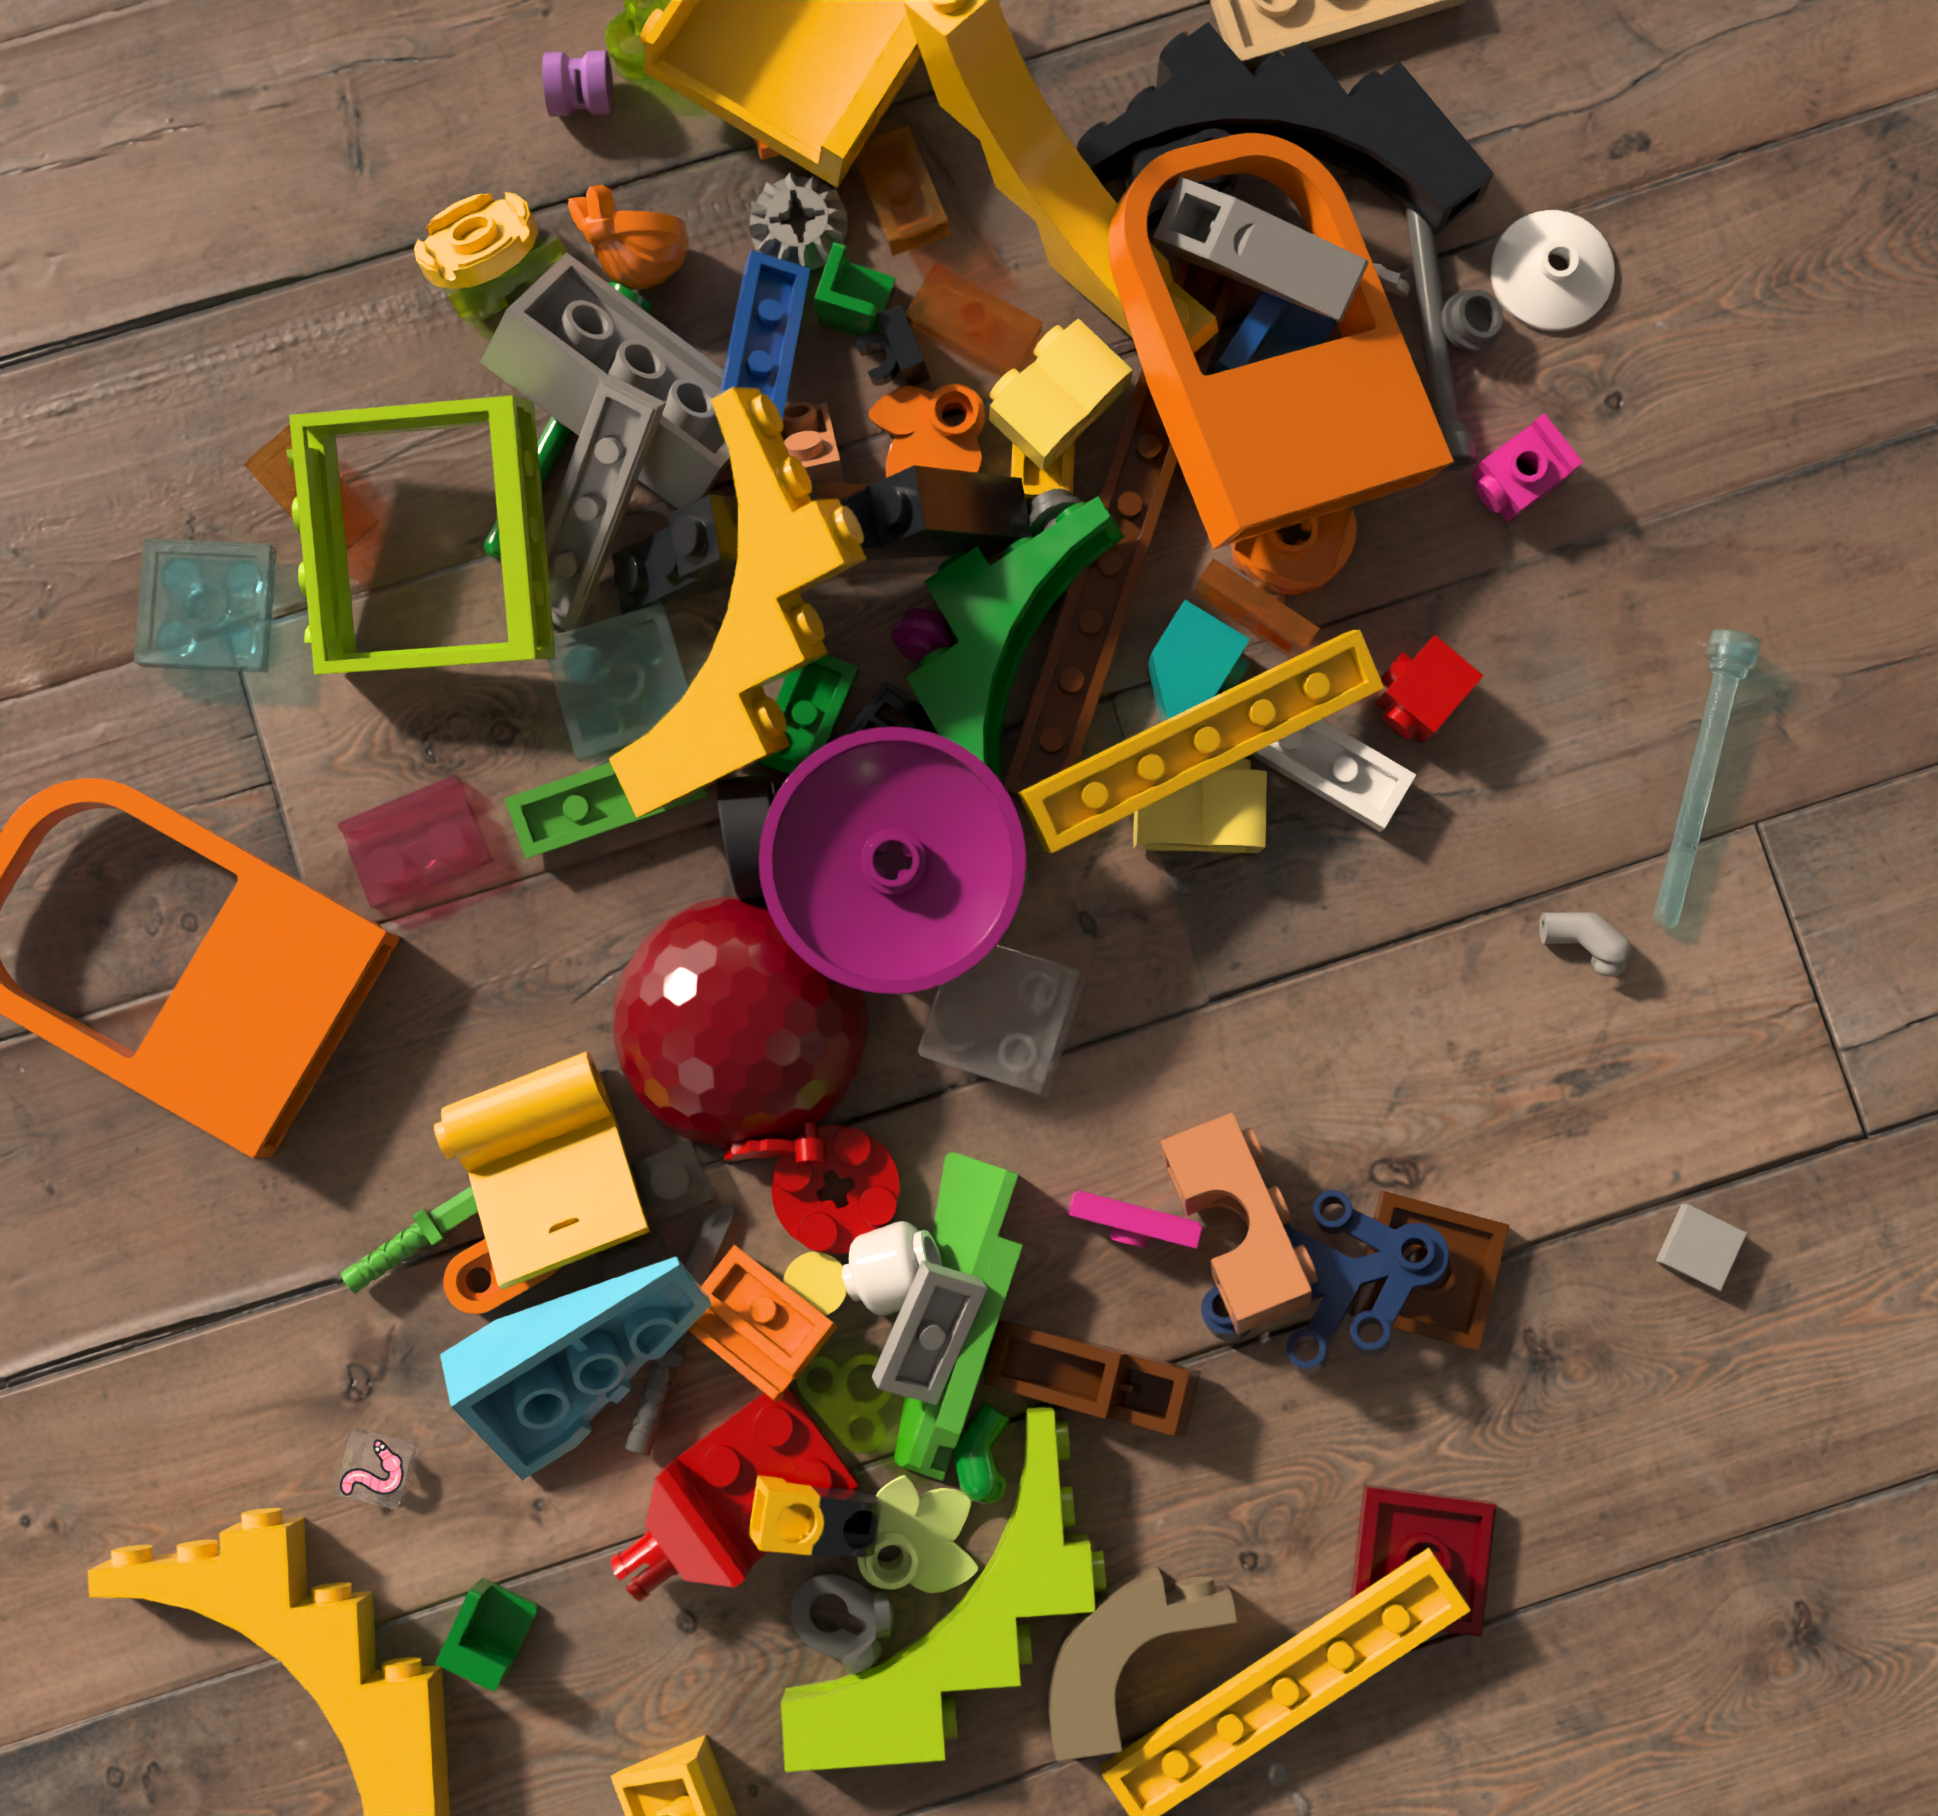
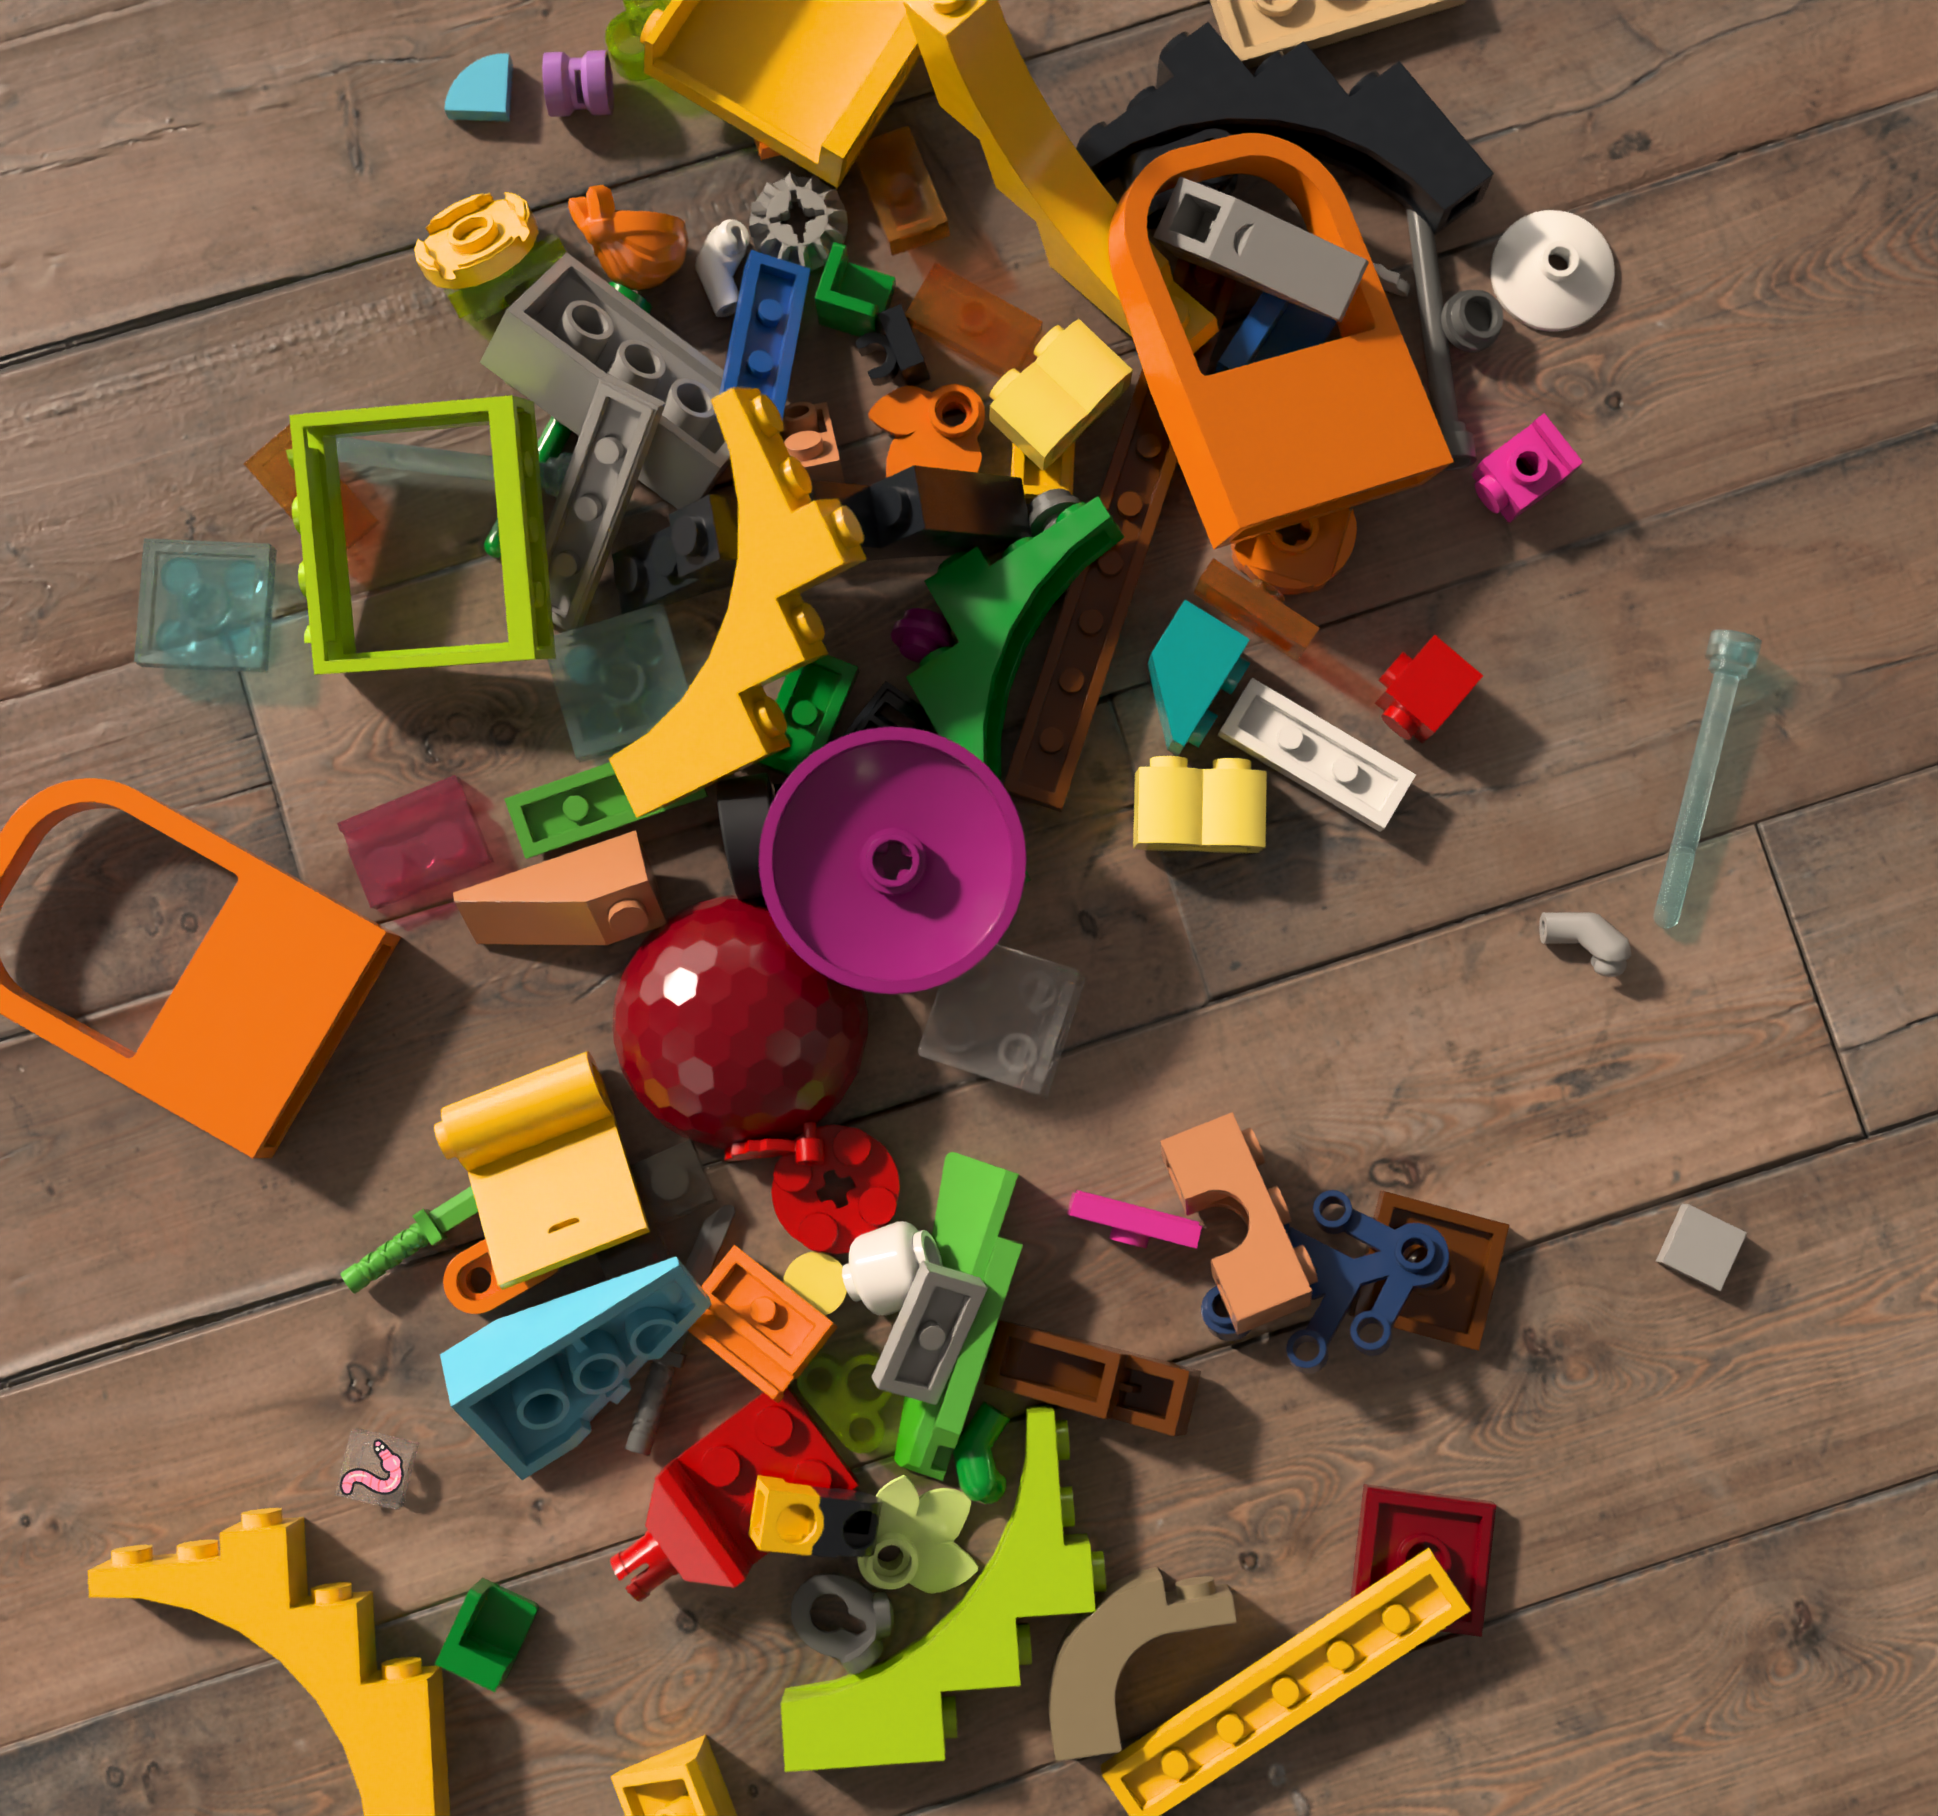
yellow plate [1018,629,1384,853] -> none
none -> clear light blue piece [336,437,573,499]
none -> medium azure tile [444,53,513,121]
none -> nougat slope [453,830,667,945]
none -> white arm [695,219,750,317]

